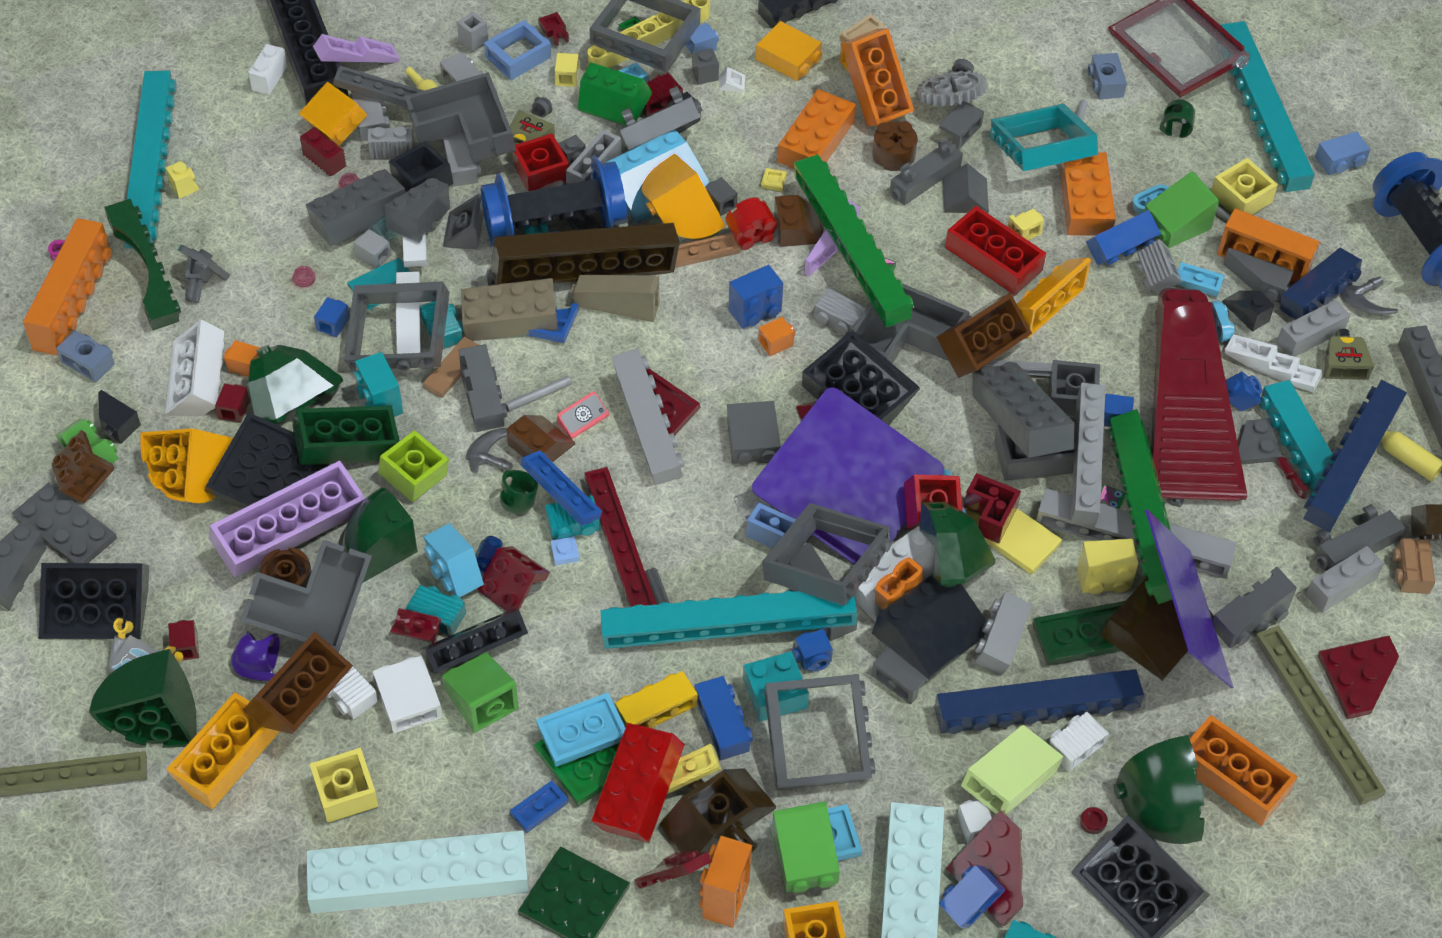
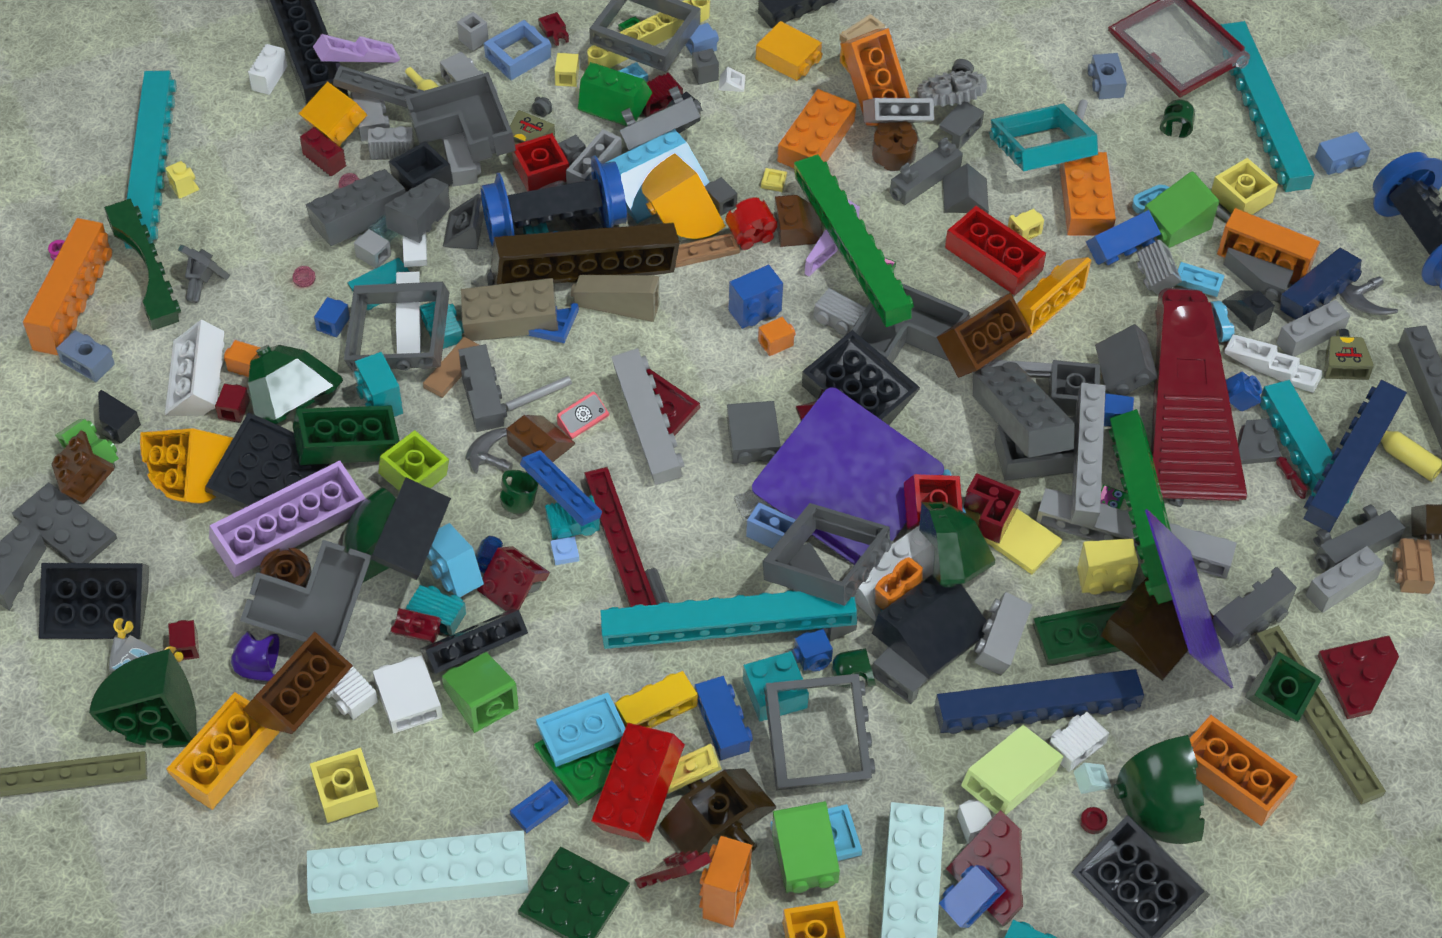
none -> black tile [370,477,451,580]
none -> dark green helmet [832,648,876,688]
none -> light grey brick [863,98,934,123]
none -> light aqua slope [1074,763,1111,794]
none -> dark grey brick [1095,324,1158,396]
none -> dark green slope [1245,651,1323,723]

